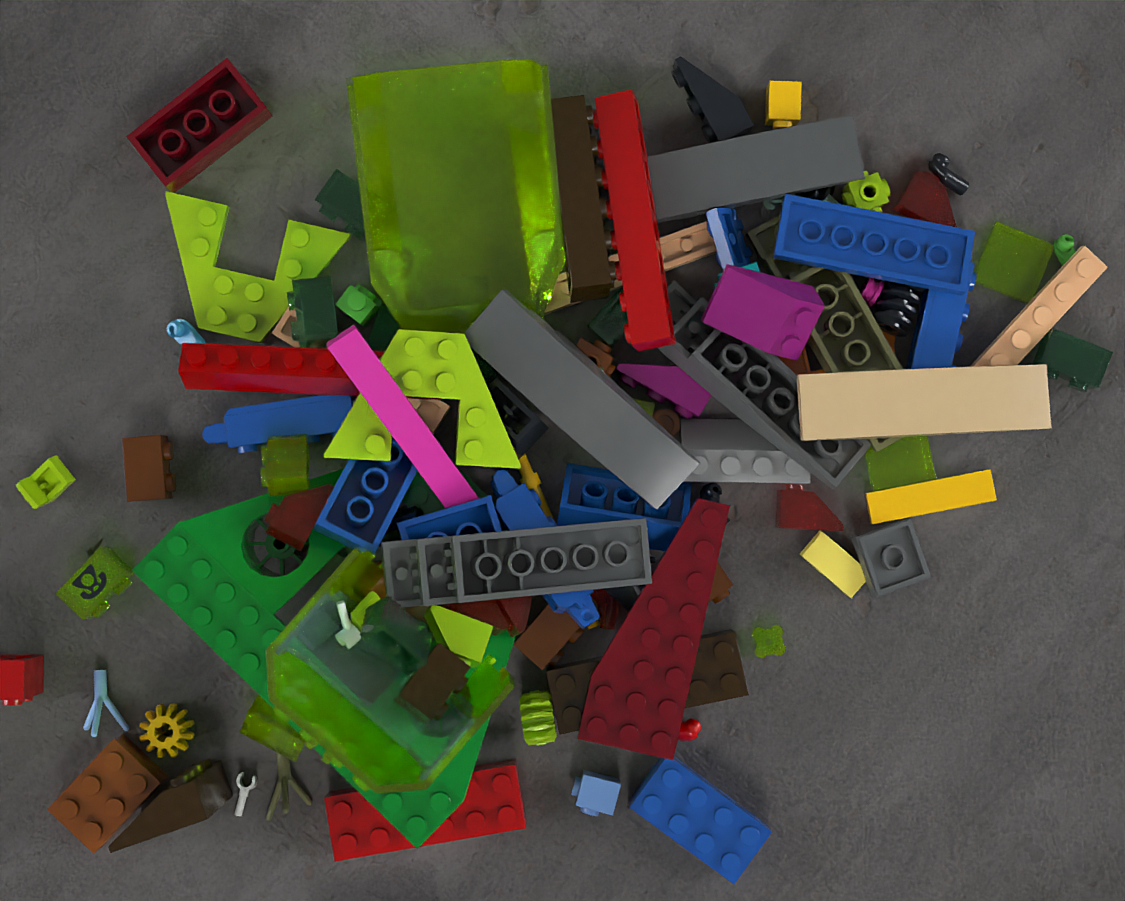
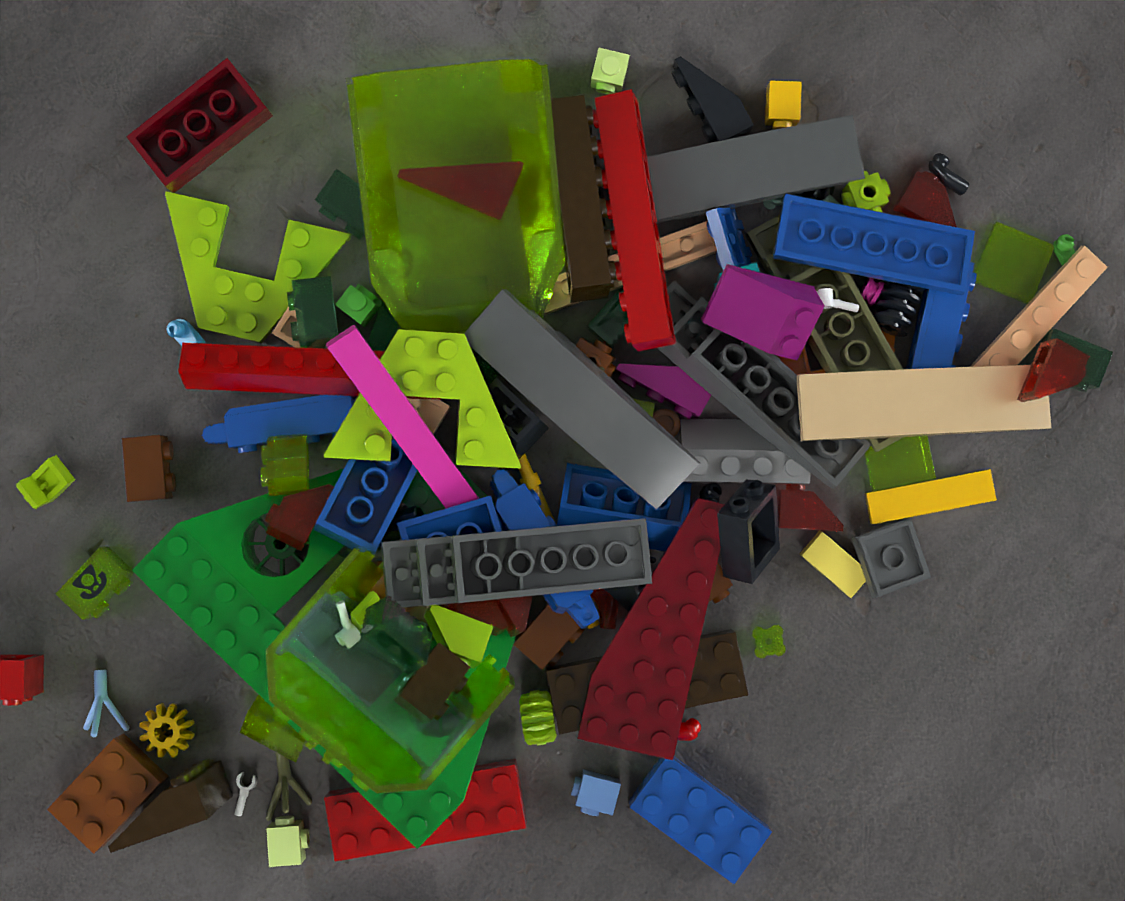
none -> yellowish green brick [266,816,310,867]
none -> clear red wing [397,161,525,221]
none -> yellowish green brick [591,48,630,95]
none -> black window [717,479,780,584]
none -> white hand [816,288,859,312]
none -> clear red slope [1017,338,1089,402]

